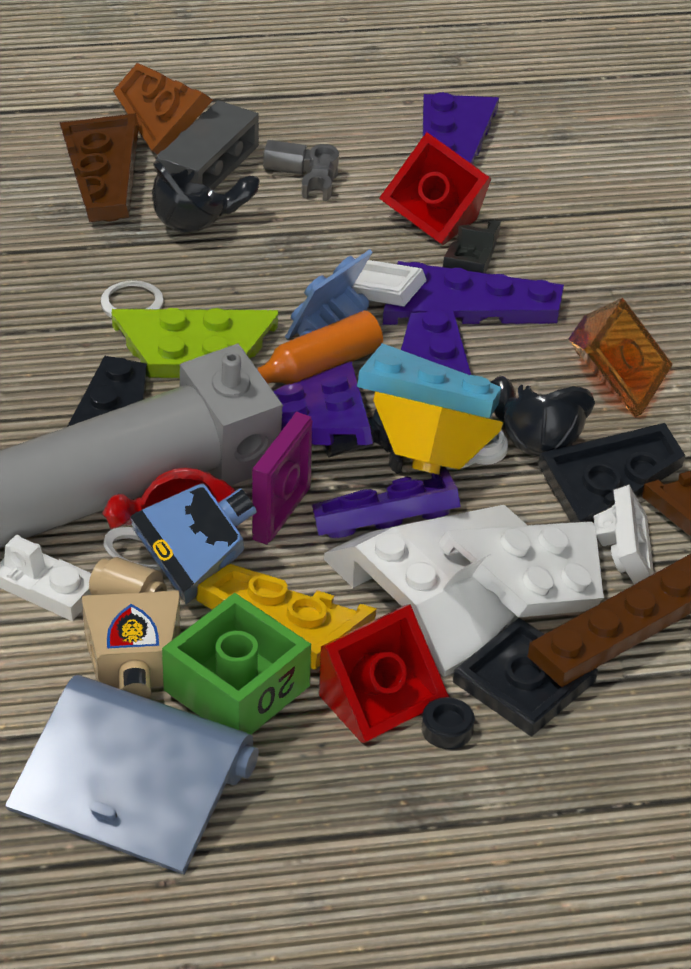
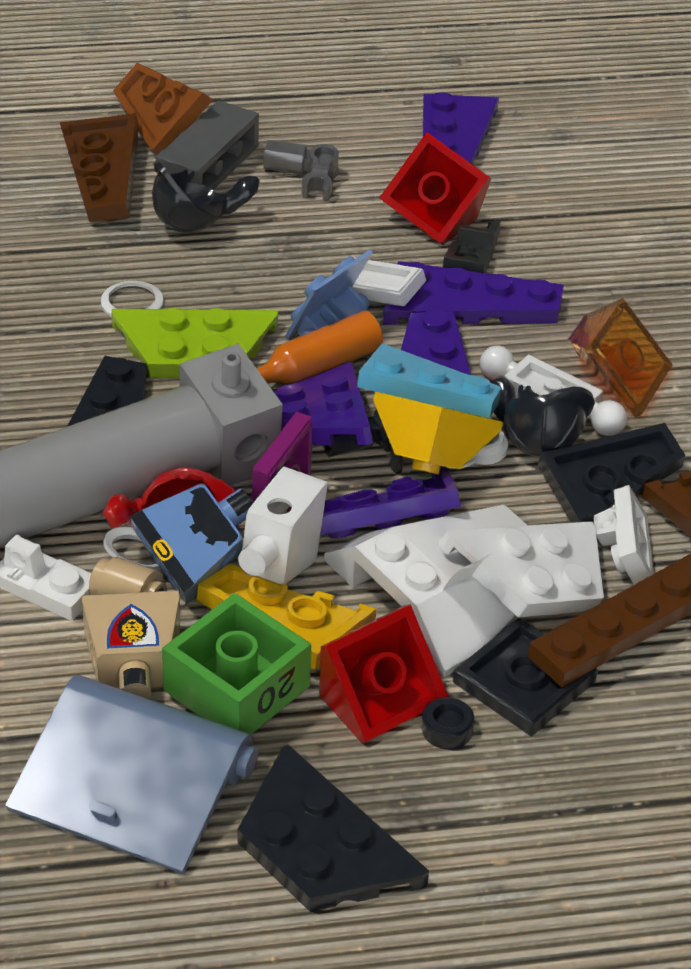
none -> black wing [237,744,429,912]
none -> white torso [238,467,328,584]
none -> white plate [479,345,627,436]

